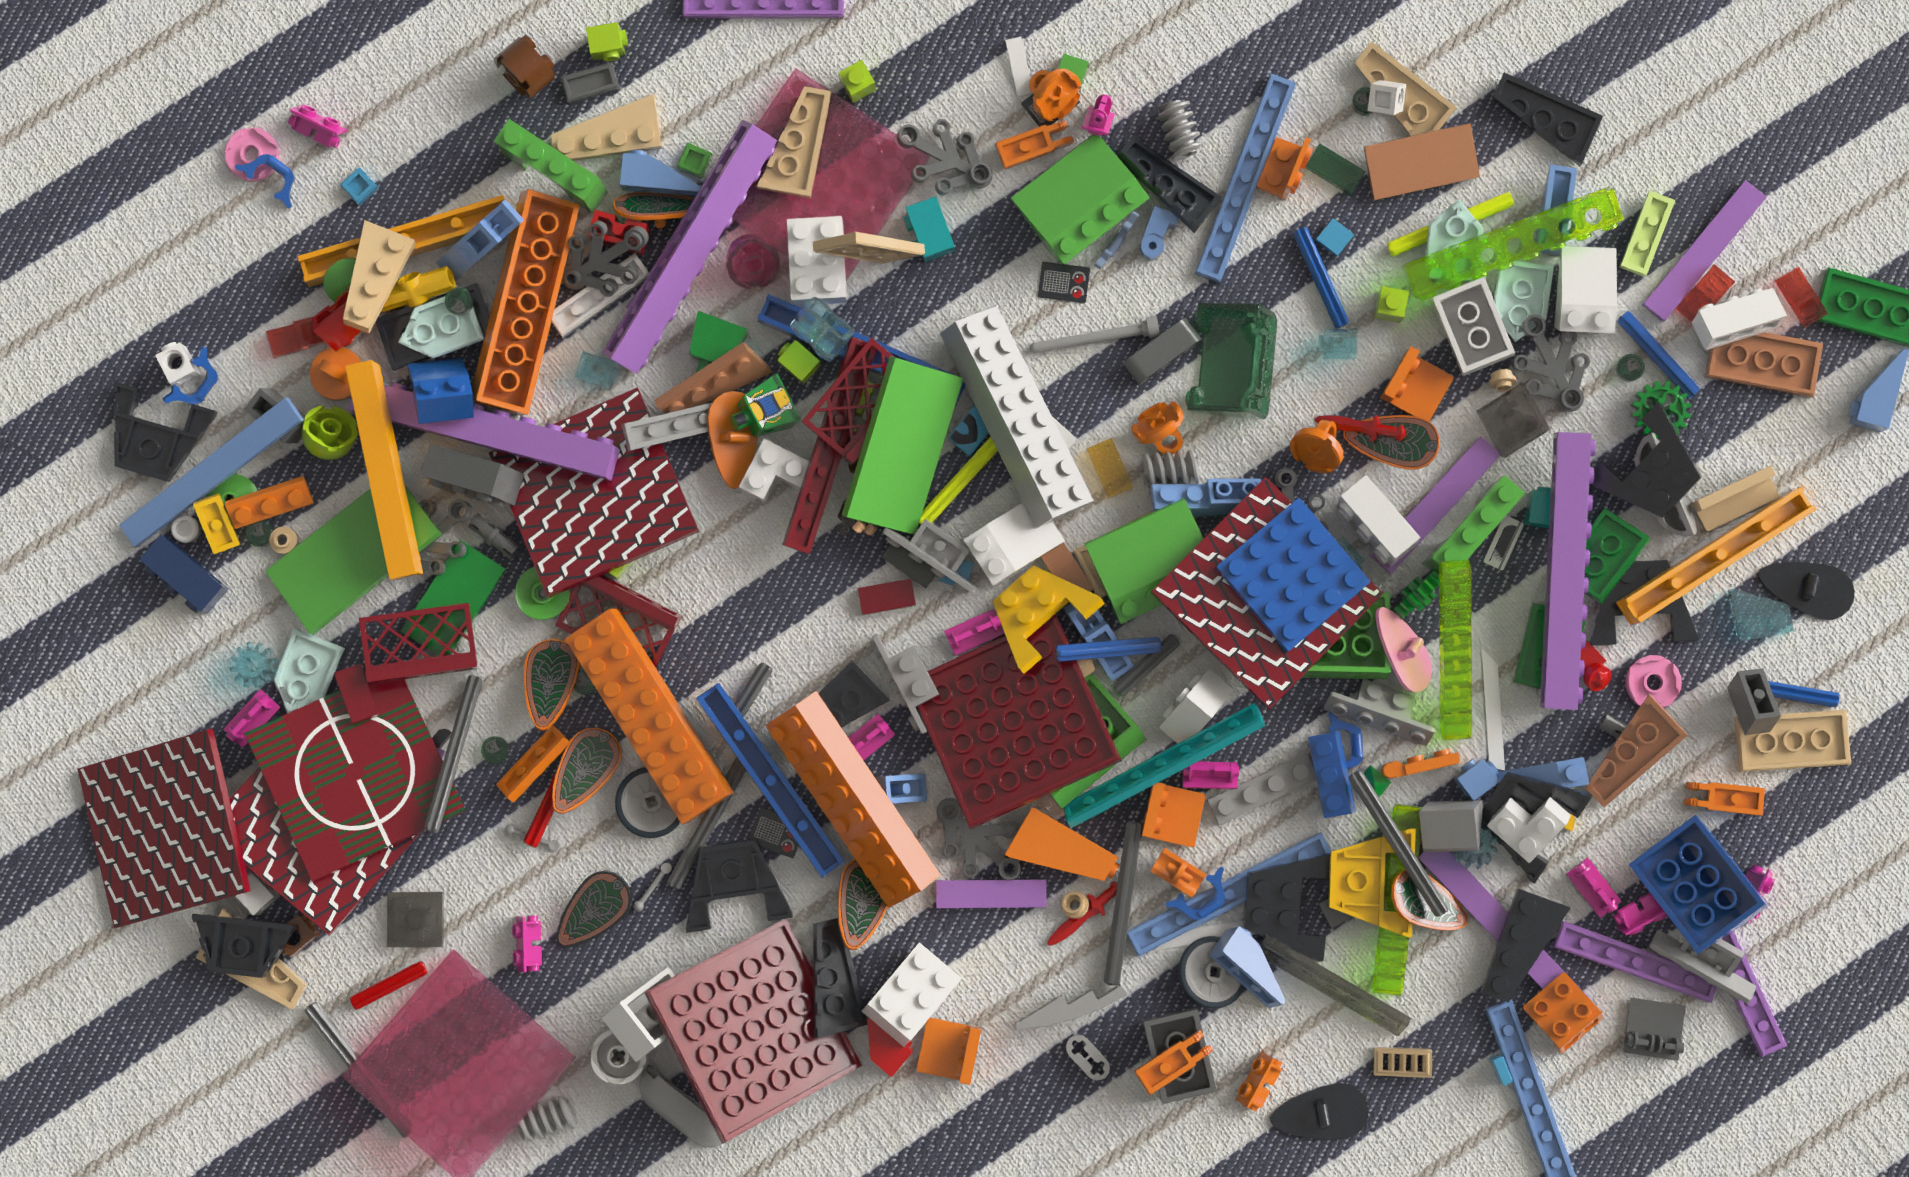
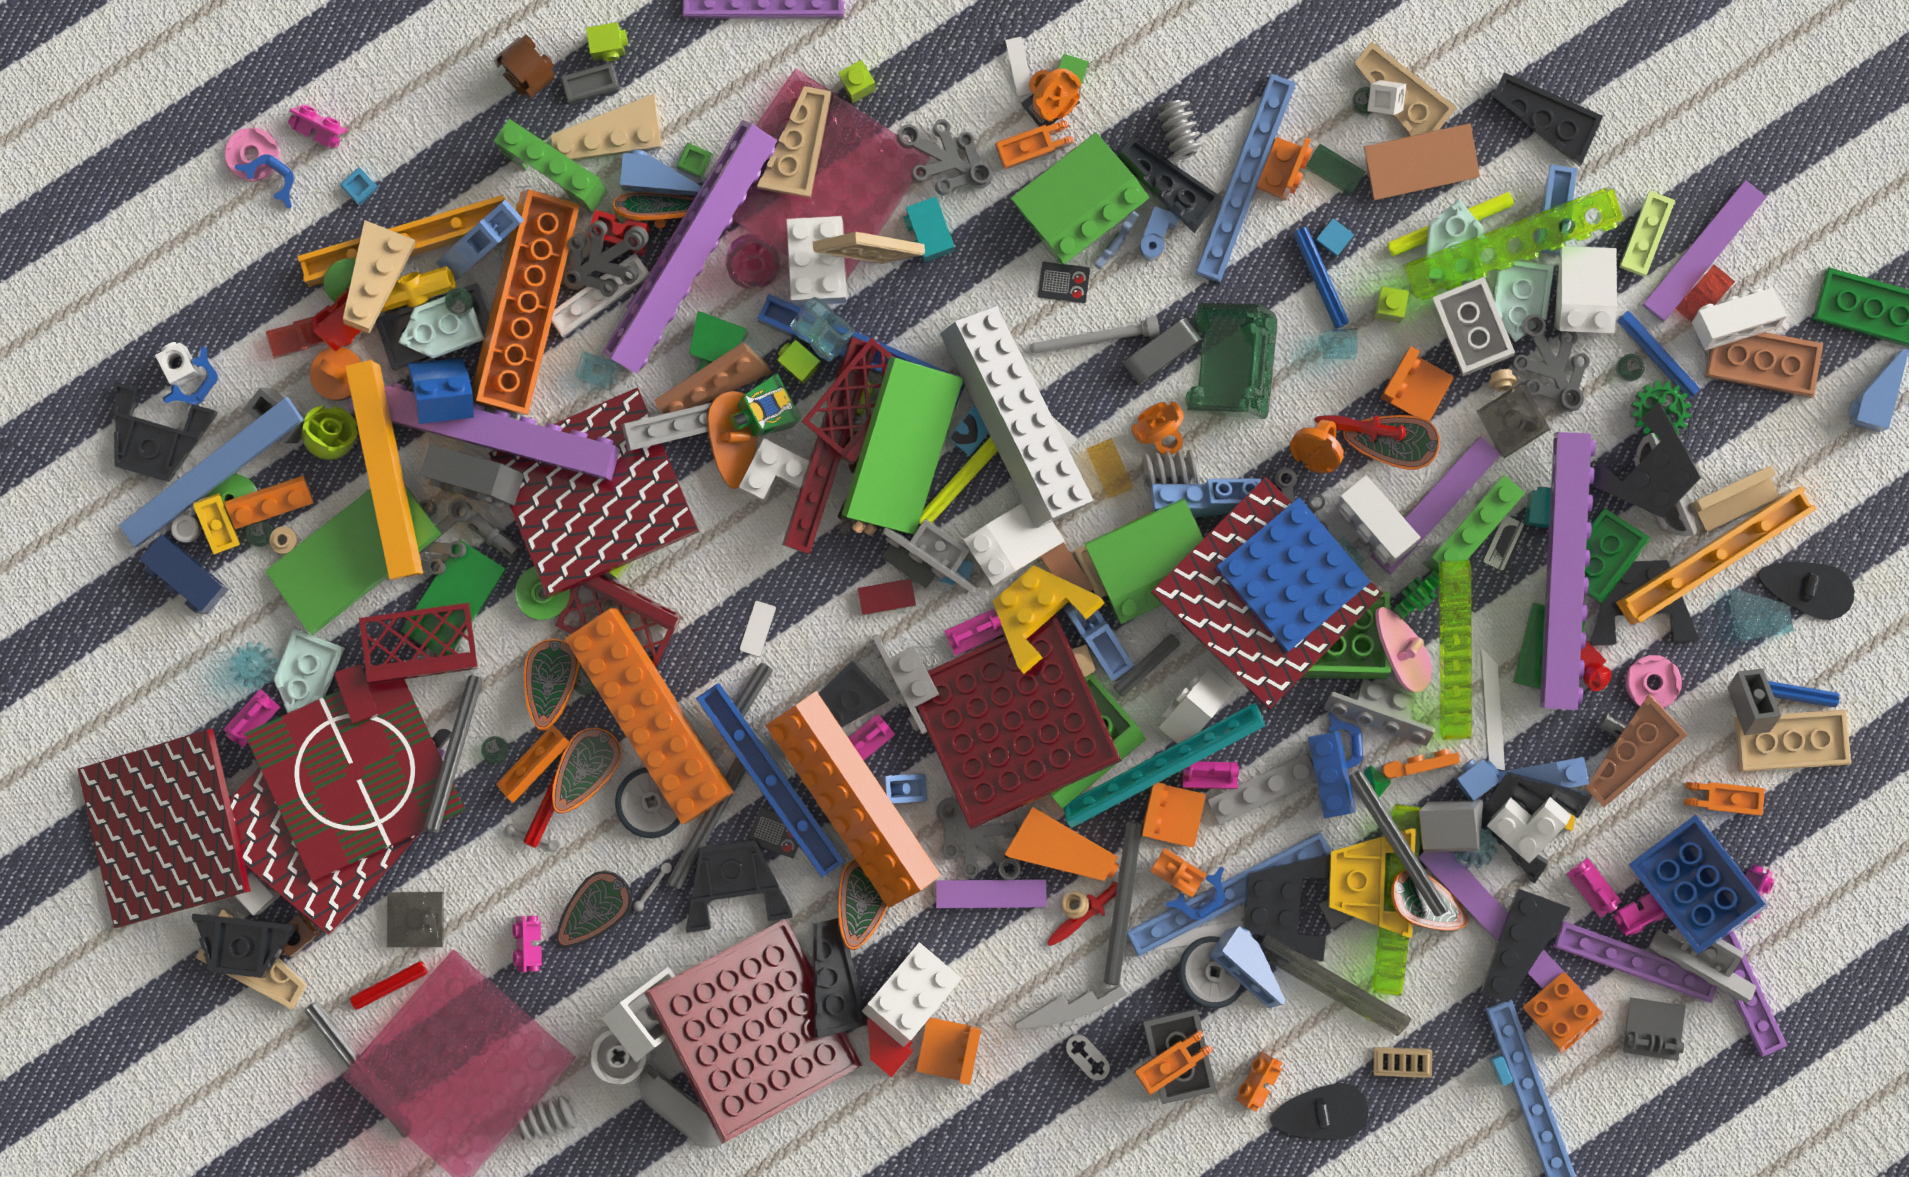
blue axle [1055,637,1162,662] -> none
dark pink hinge [1082,94,1115,136] -> none
clear red slope [1774,266,1828,328] -> none
none -> white sticker [740,601,776,656]

